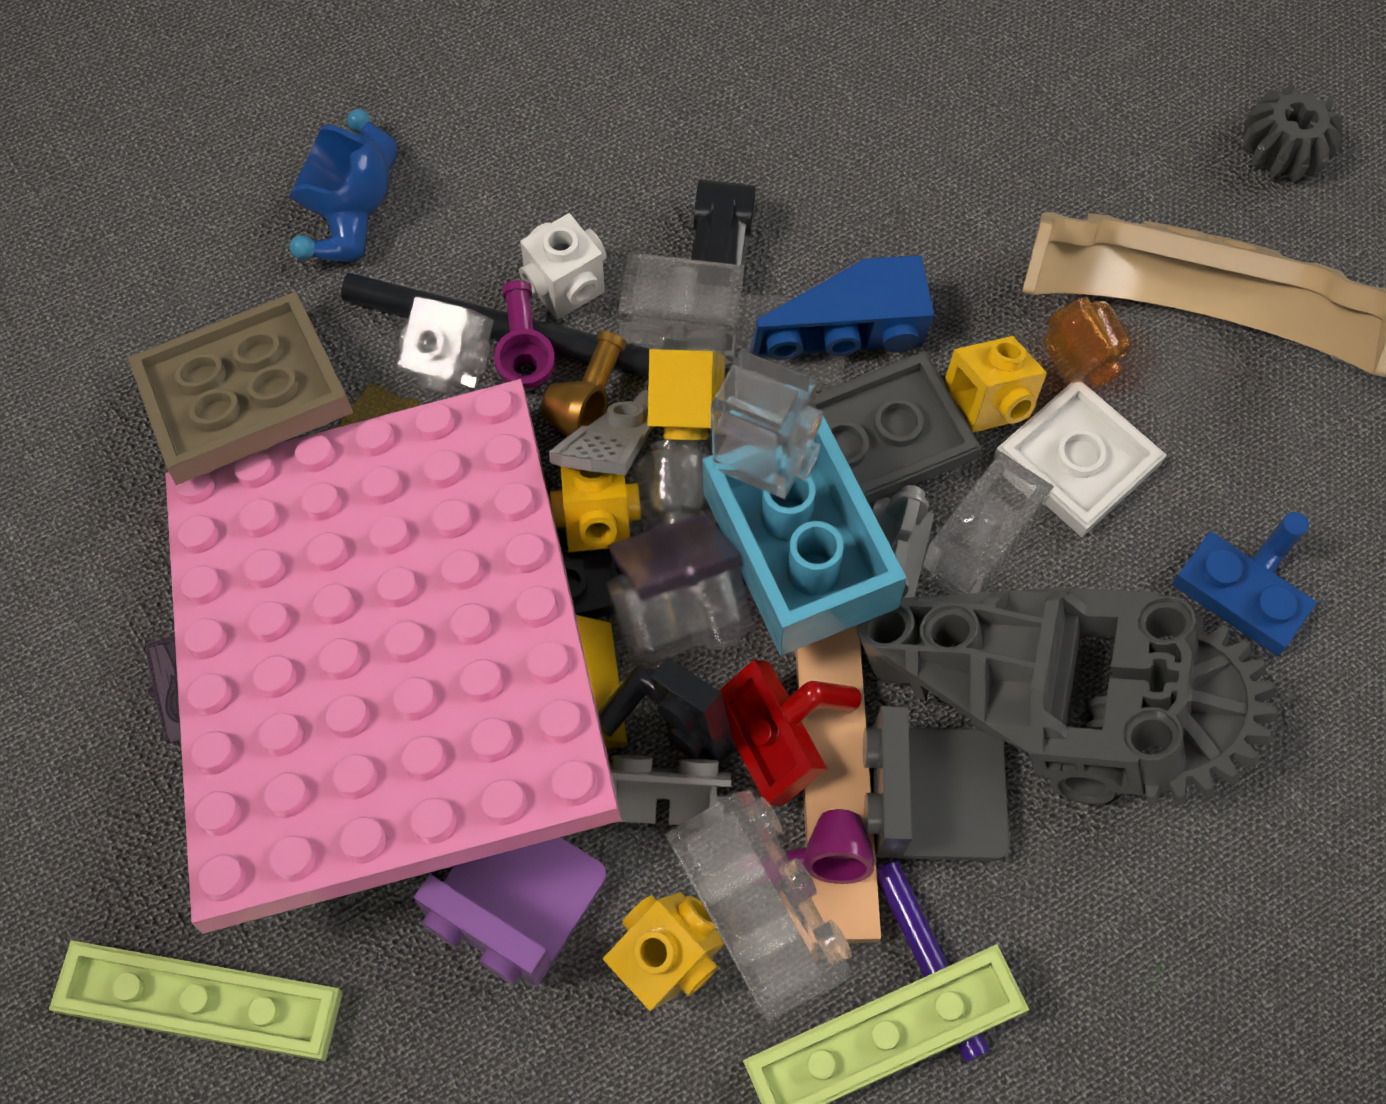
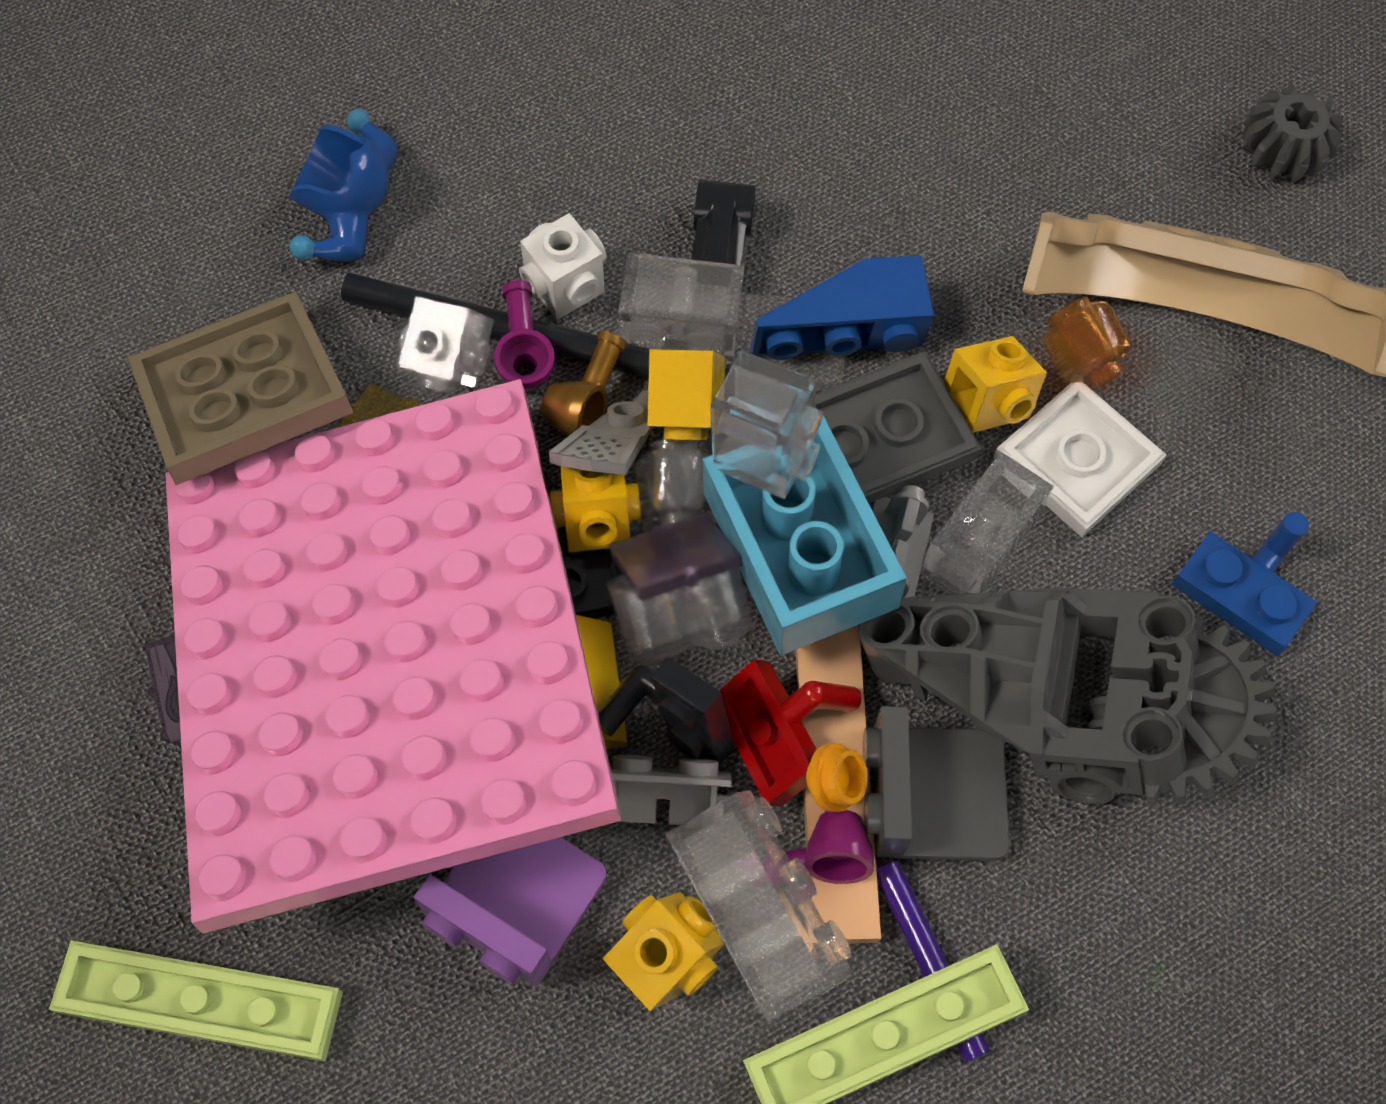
none -> light orange plate [806,743,868,812]

